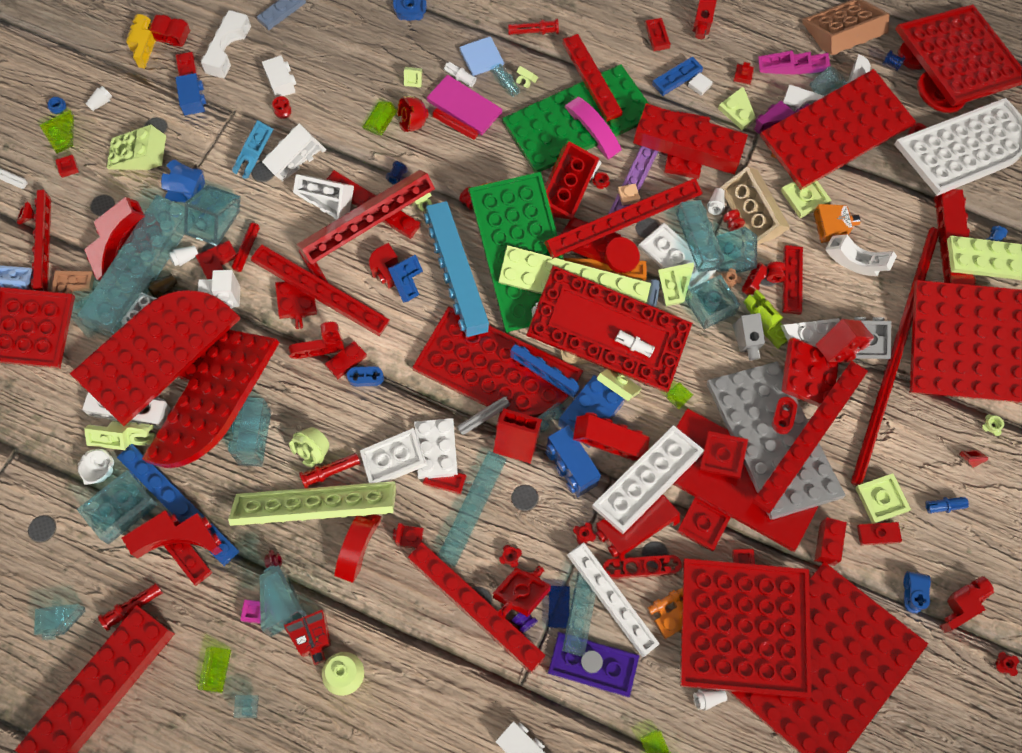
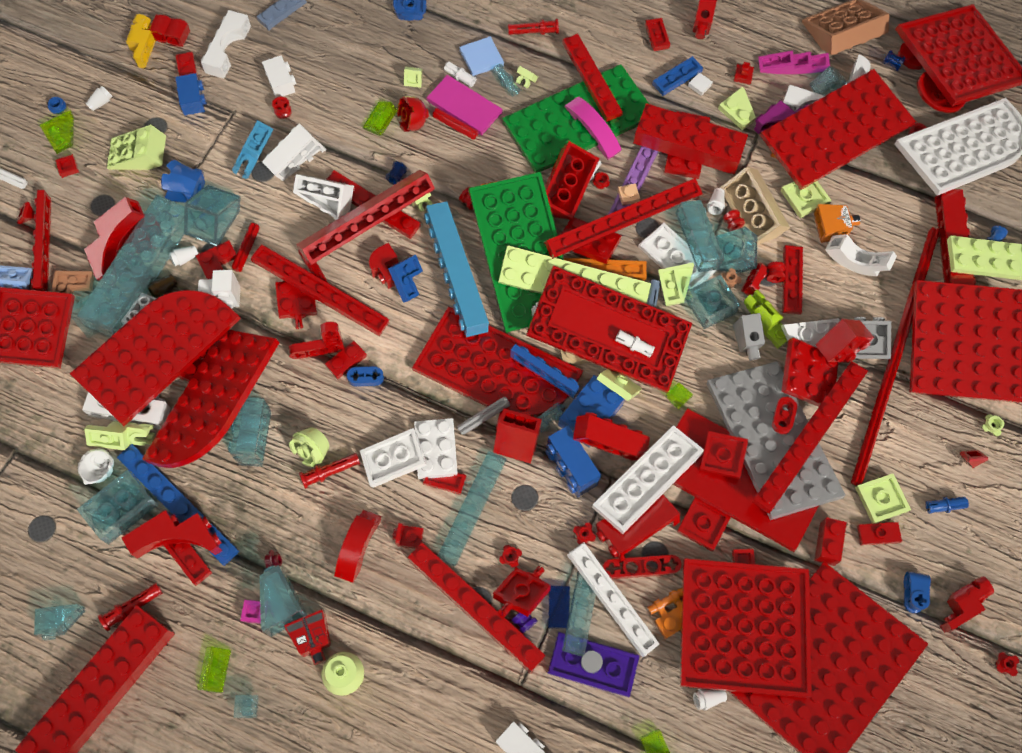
yellowish green plate [228,481,396,526] -> none
red tile [604,237,640,273] -> none

